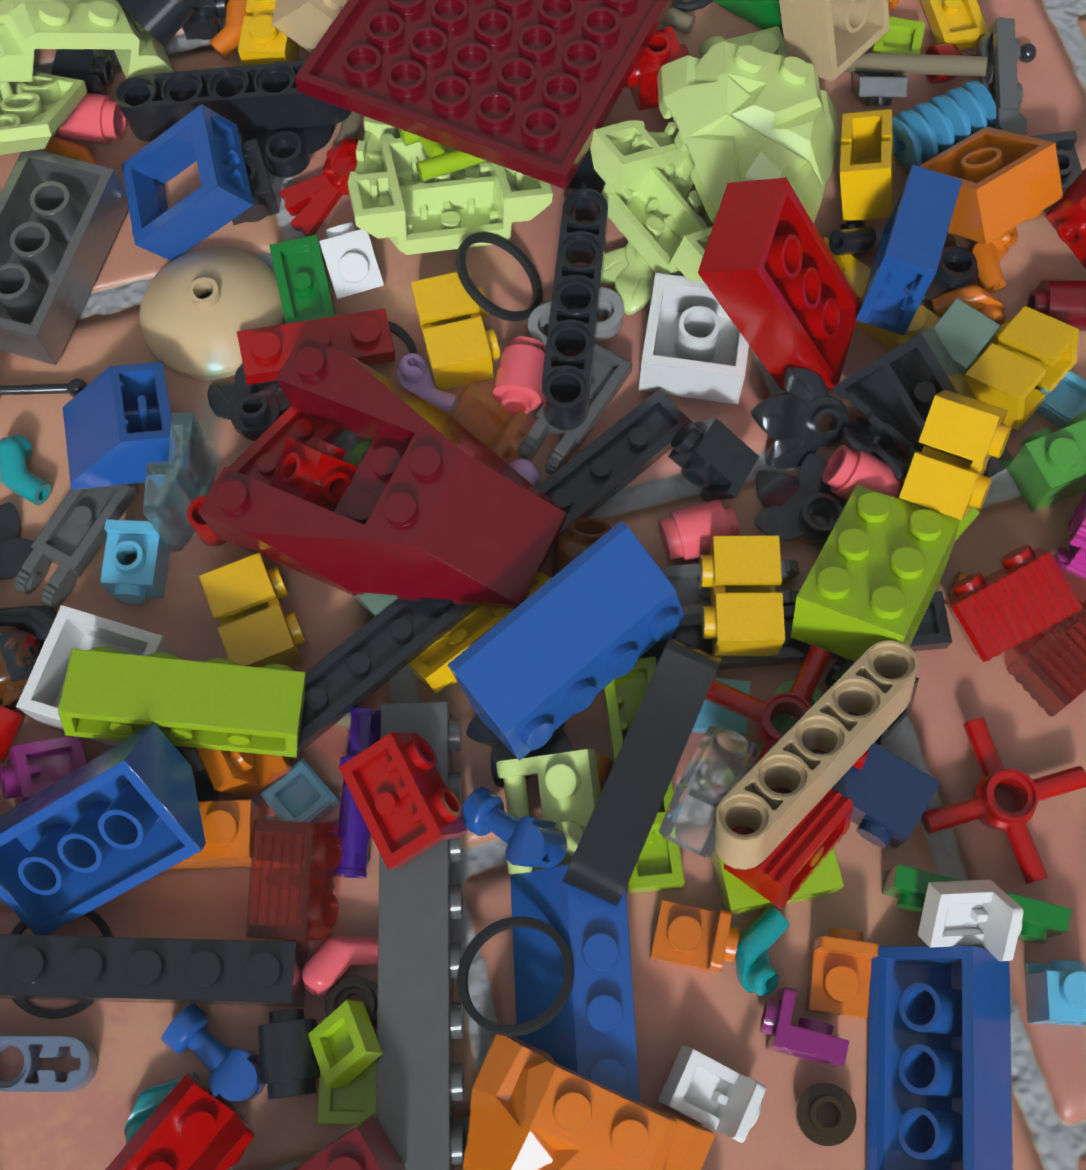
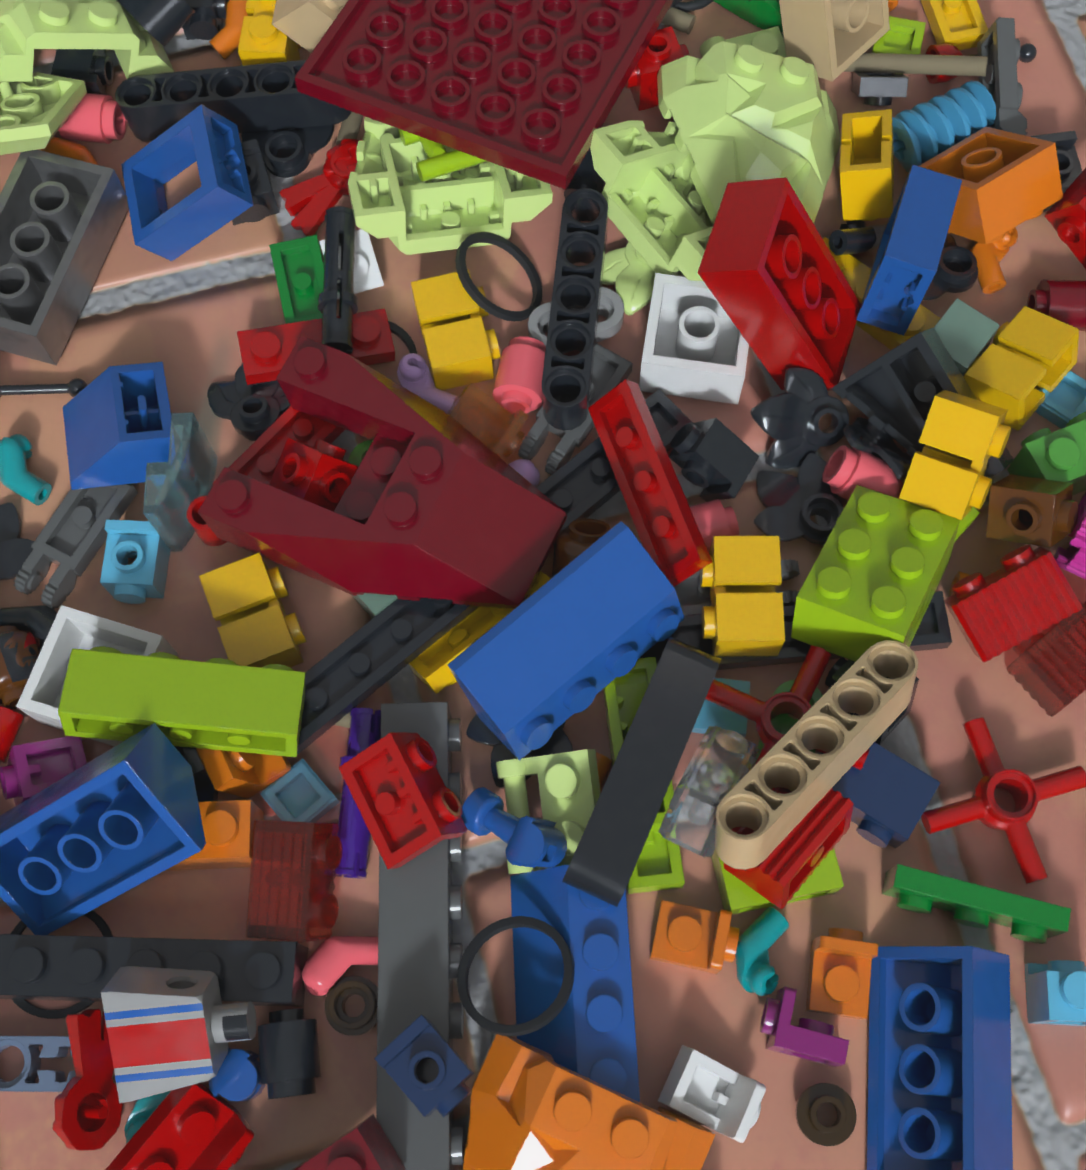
tan dish [140,247,286,380] -> none
lime plate [308,1000,383,1088] -> none
lime plate [317,1061,377,1124] -> none
white bracket [918,880,1023,961] -> none
orange arm [930,285,1005,329] -> none
none -> red piece [52,1009,123,1151]
none -> torso [101,966,256,1103]
none -> black pin [318,206,358,355]
none -> dark blue brick [374,1014,474,1118]
none -> red plate [588,379,713,587]
none -> reddish brown brick [986,474,1079,548]

